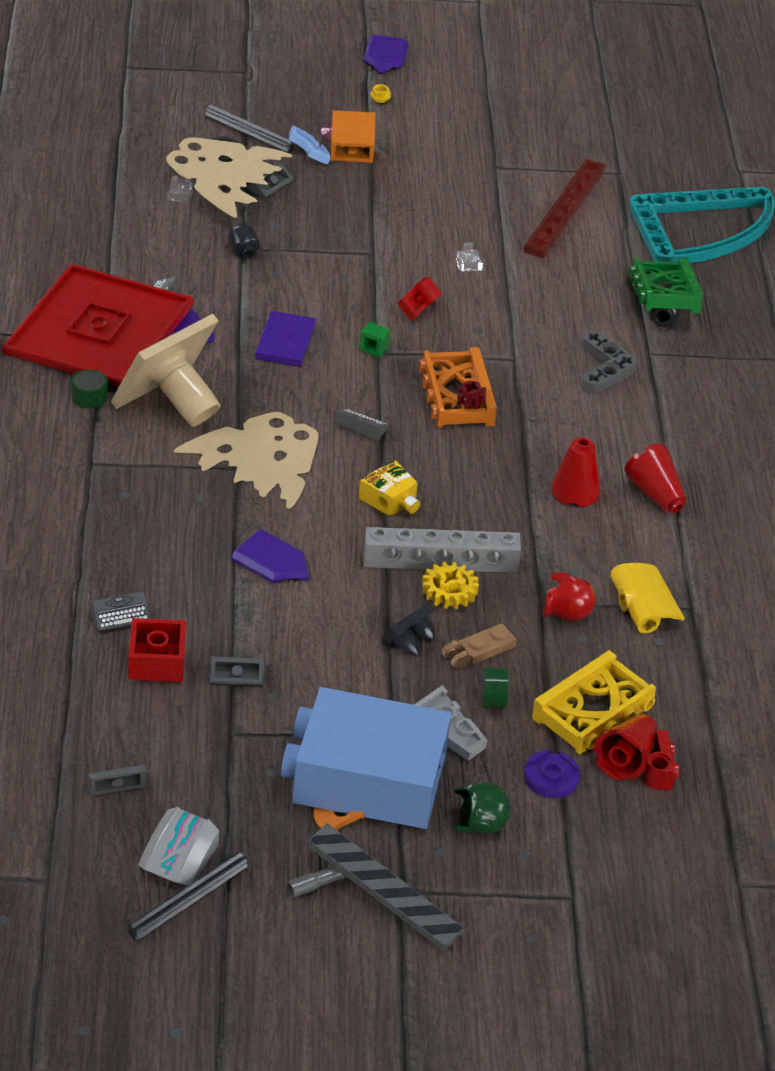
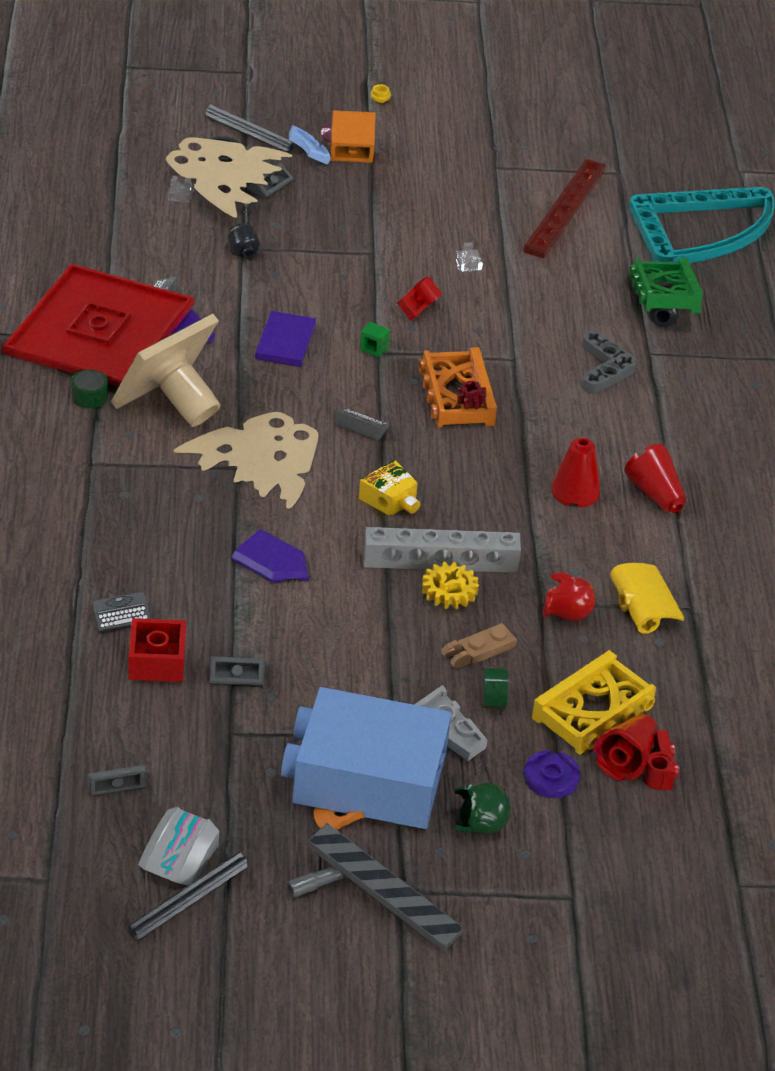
dark purple tile [363,35,409,74] -> none
black tile [381,603,435,656] -> none

